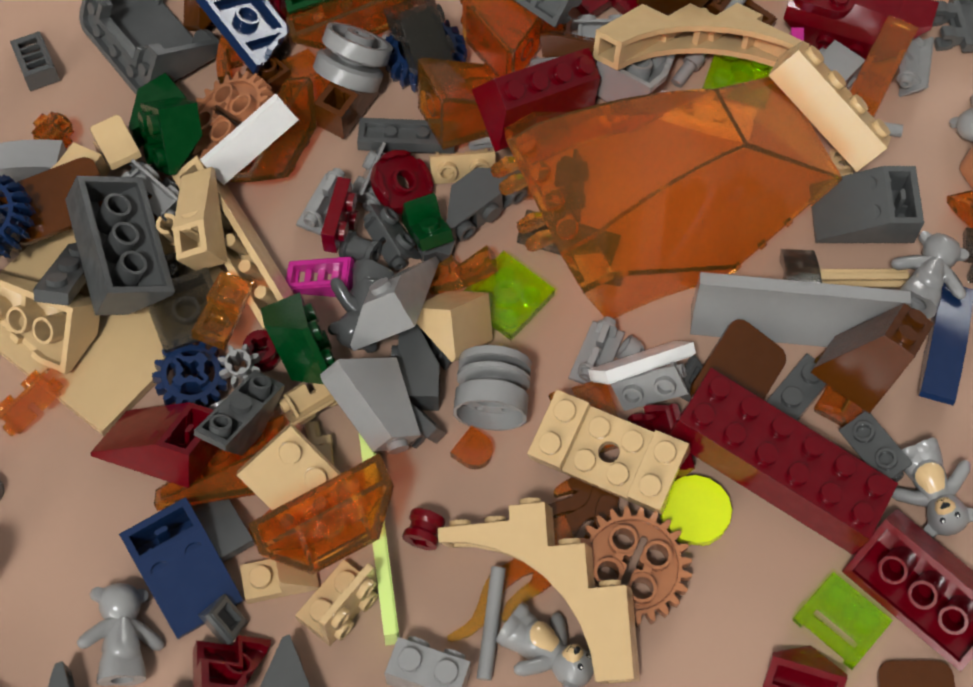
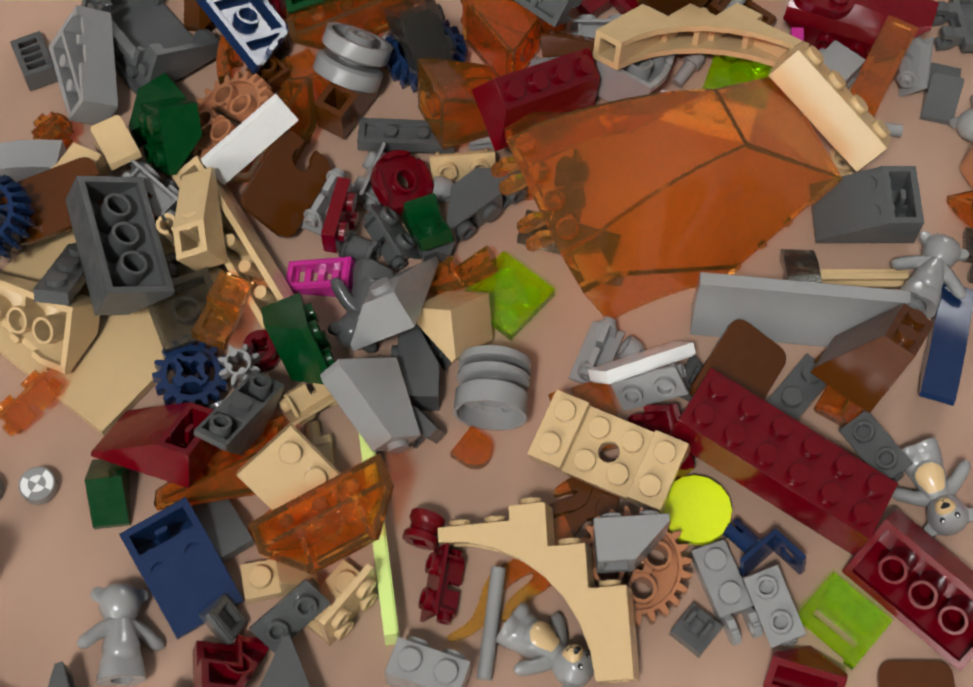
none -> light grey tile [19,467,58,505]
none -> light grey wedge [48,5,118,125]
none -> dark green slope [84,459,131,529]
none -> reddish brown piece [241,130,331,238]
none -> dark grey hinge [249,578,331,653]
none -> dark red hinge [418,543,466,625]
none -> light grey hinge [433,176,454,203]
none -> light grey slope [593,510,670,573]
none -> dark grey tile [669,603,723,658]
none -> light grey hinge [689,539,763,646]
none -> dark blue bracket [723,518,806,577]
none -> light grey hinge [743,565,807,648]
none -> dark grey slope [920,62,964,126]

